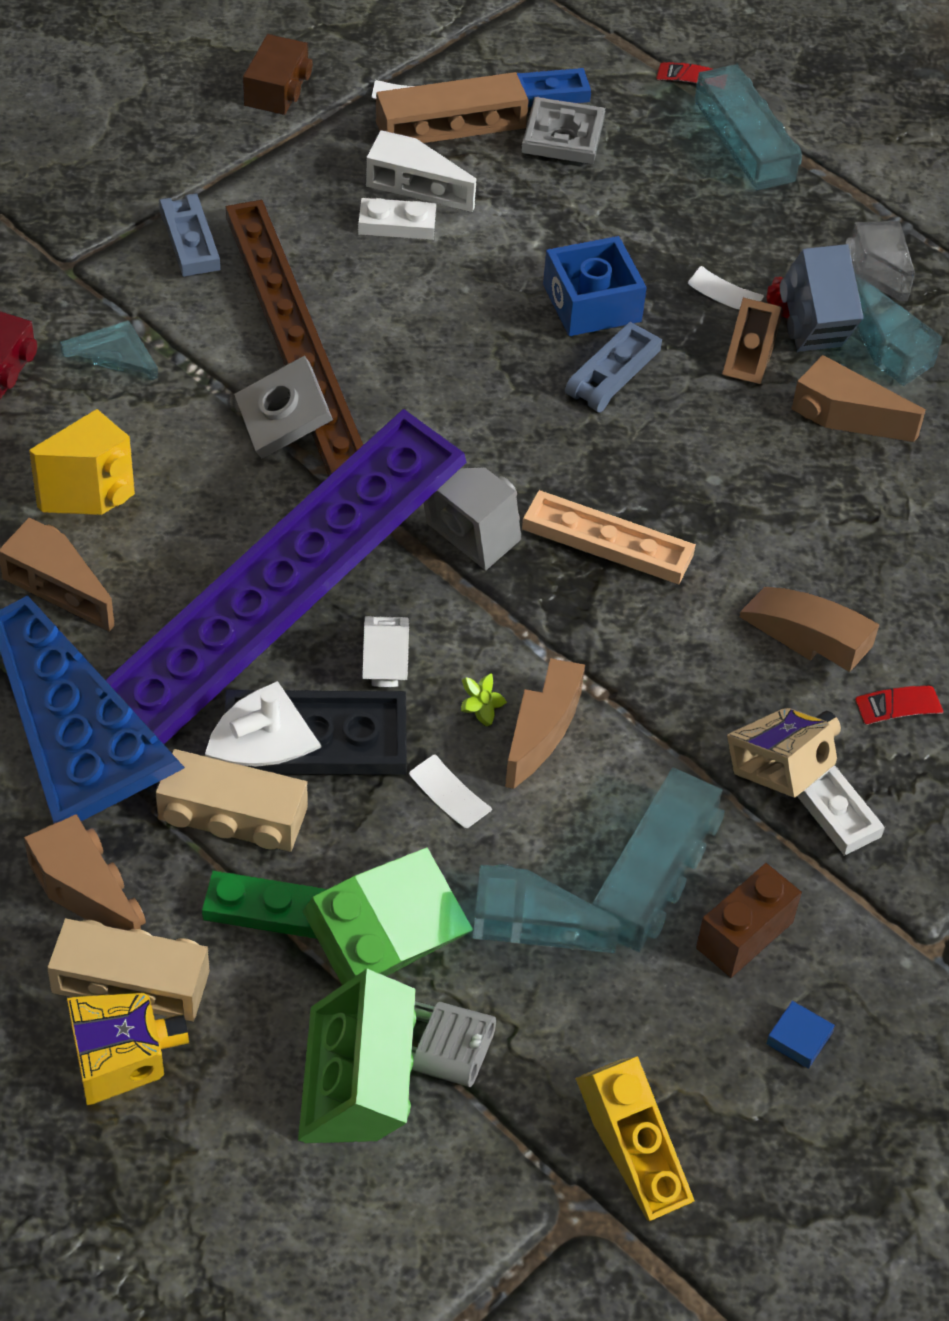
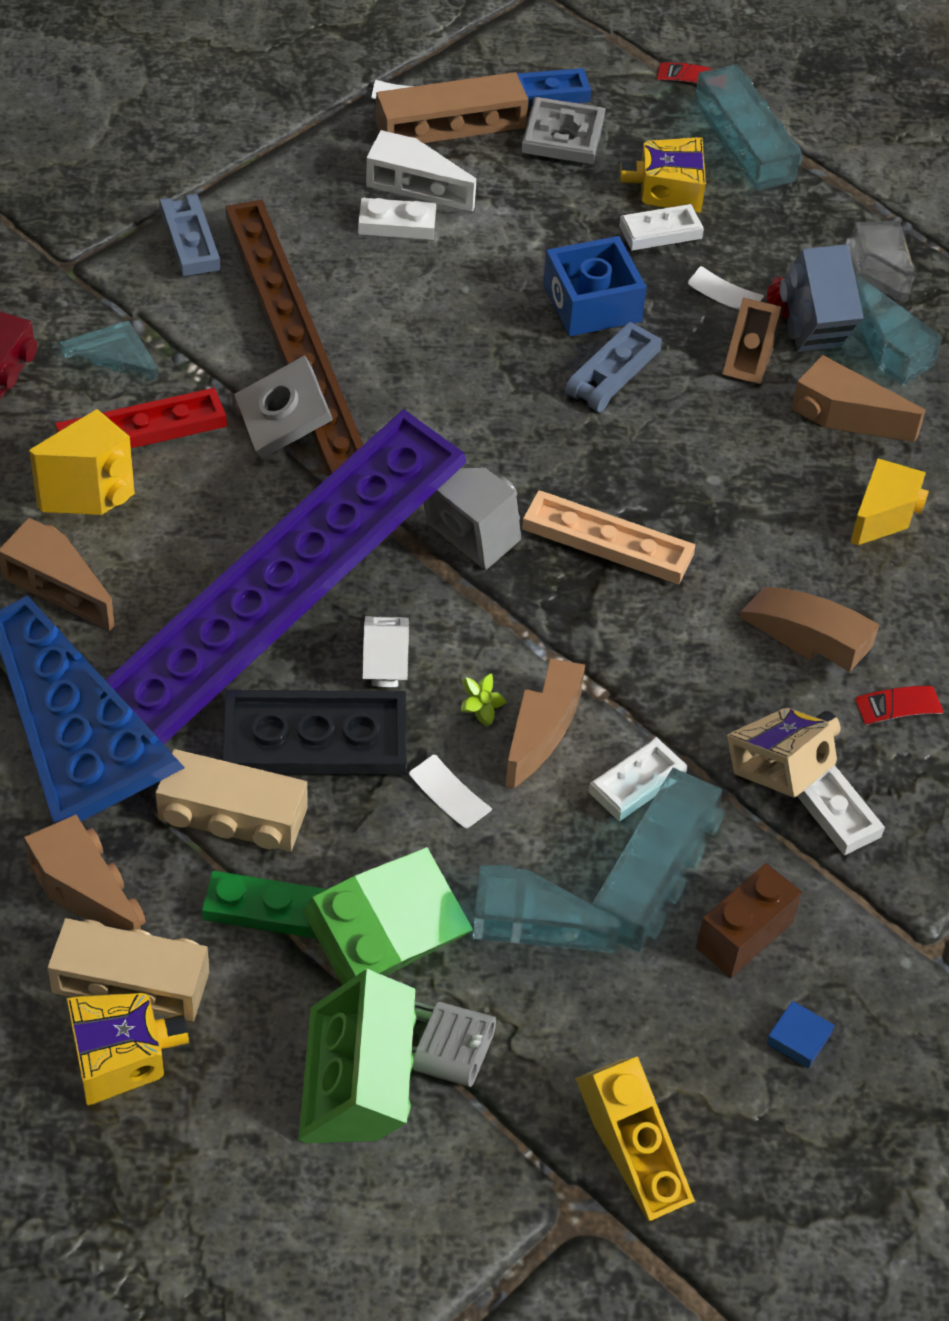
white shield [205,681,321,767] -> none
reddish brown brick [243,34,313,115] -> none
none -> red plate [55,387,227,449]
none -> white plate [589,737,687,822]
none -> white plate [619,204,704,251]
none -> yellow torso [620,137,706,213]
none -> yellow slope [850,458,929,545]

